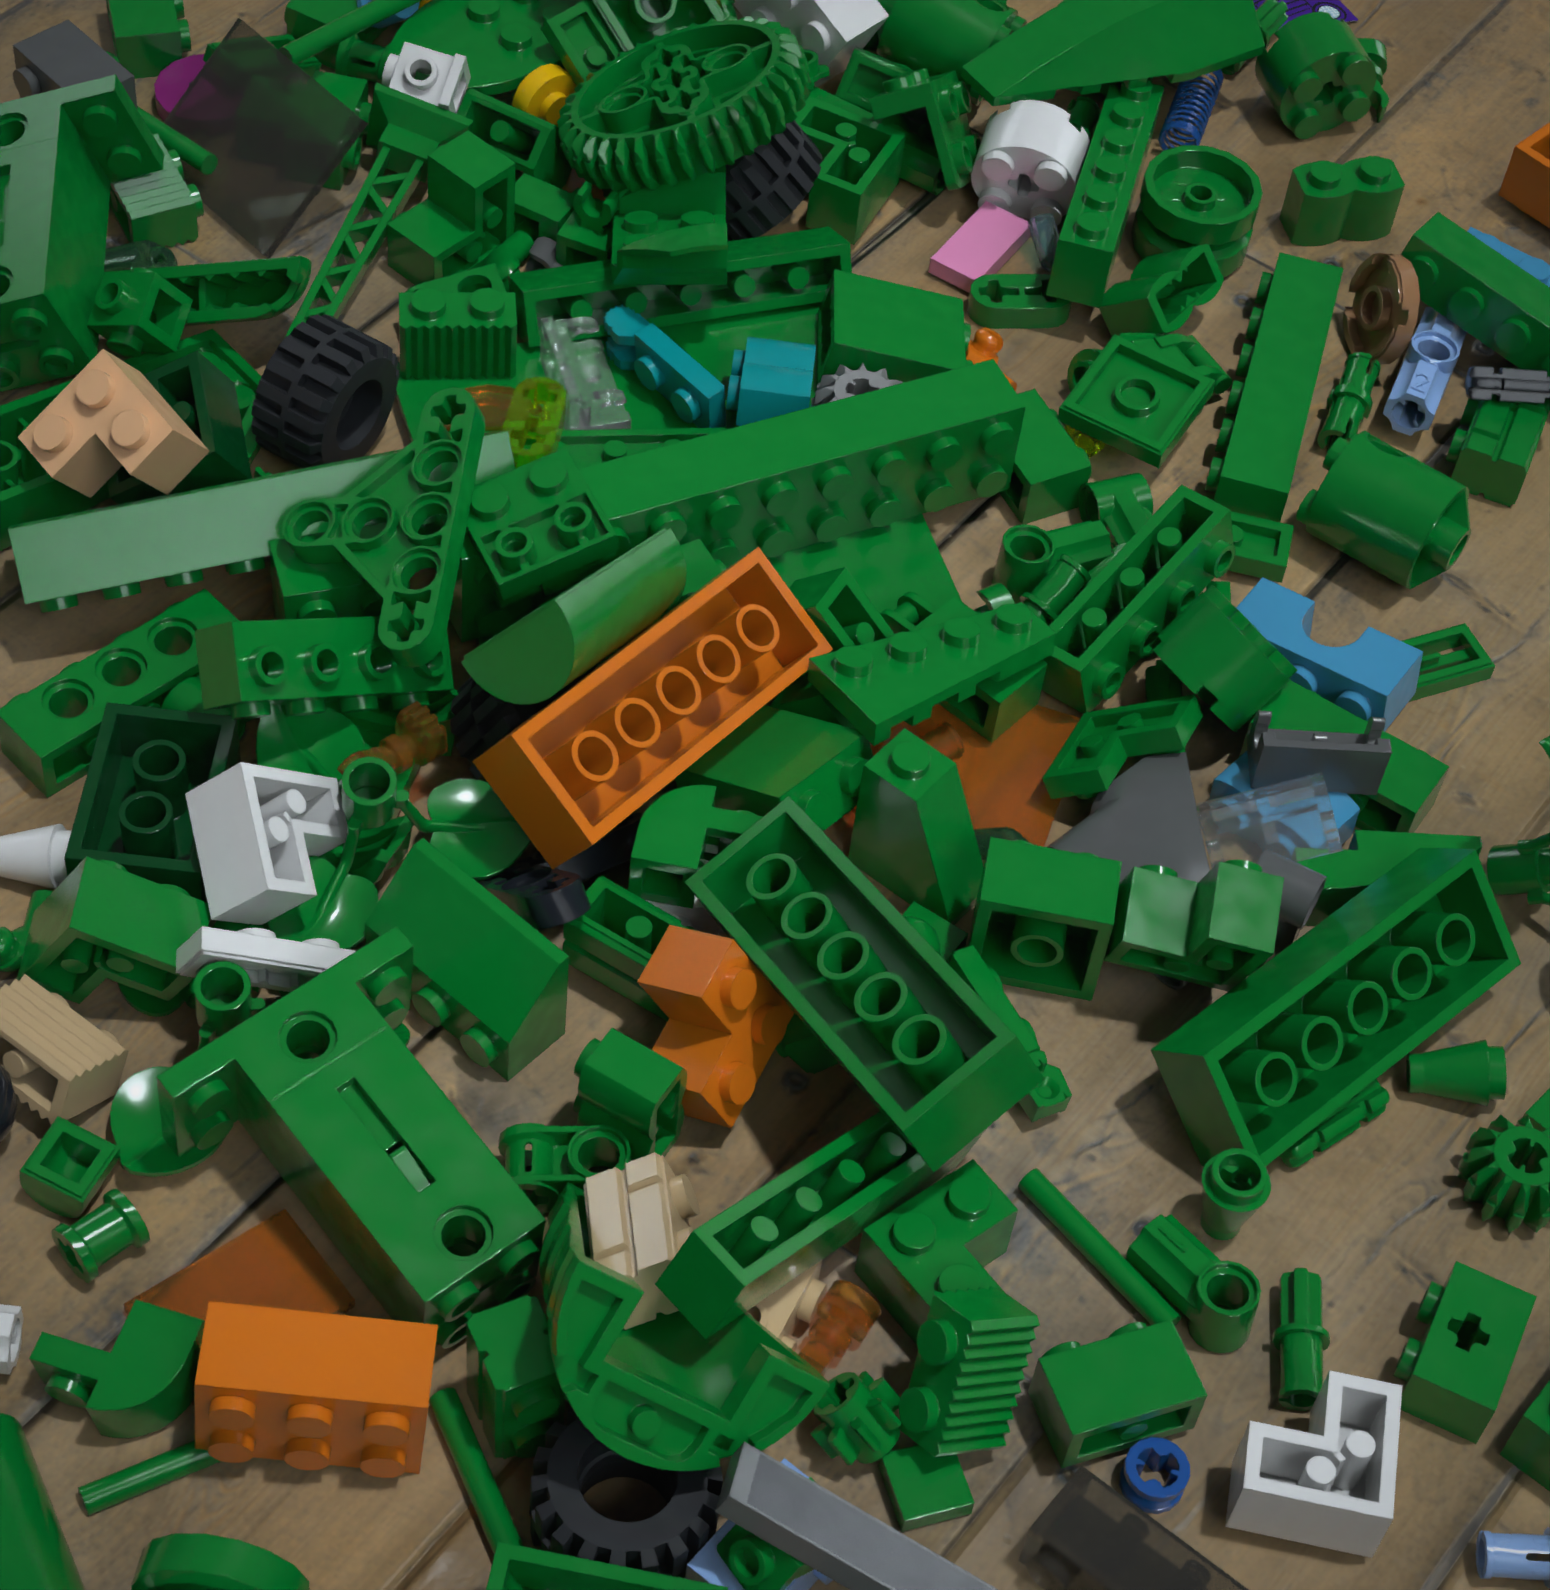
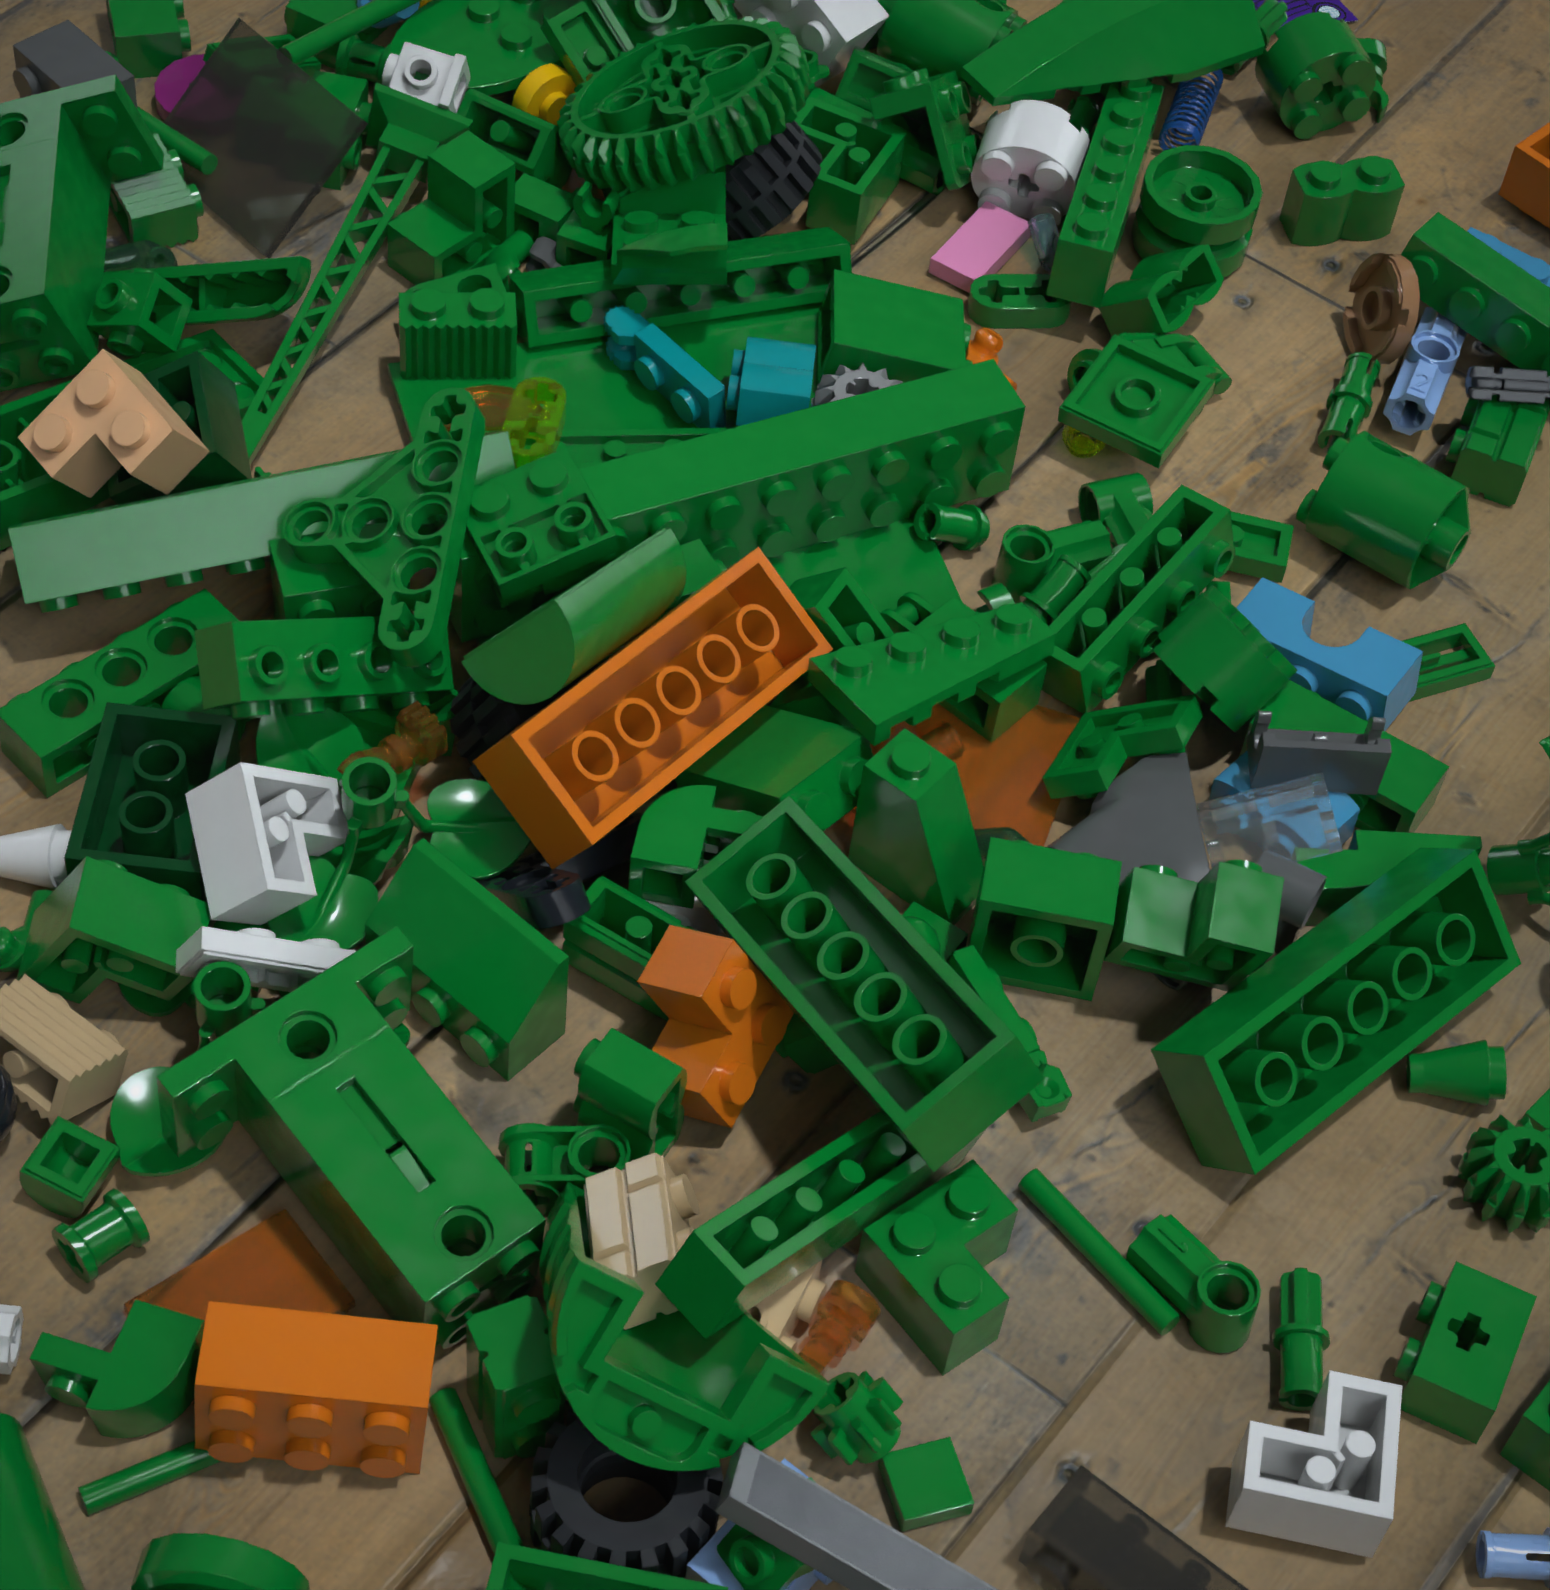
black tyre [251,314,399,468] -> none
clear hinge [540,317,631,430] -> none
green brick [898,1286,1040,1457] -> none
green brick [999,389,1092,525] -> none
green brick [1028,1319,1208,1469] -> none
blue bush [1119,1437,1190,1514] -> none
green cone [1200,1148,1271,1240] -> none
green brick [1204,252,1344,522] -> none
green axle [1279,1079,1390,1167] -> none
none -> green pin [914,502,990,551]

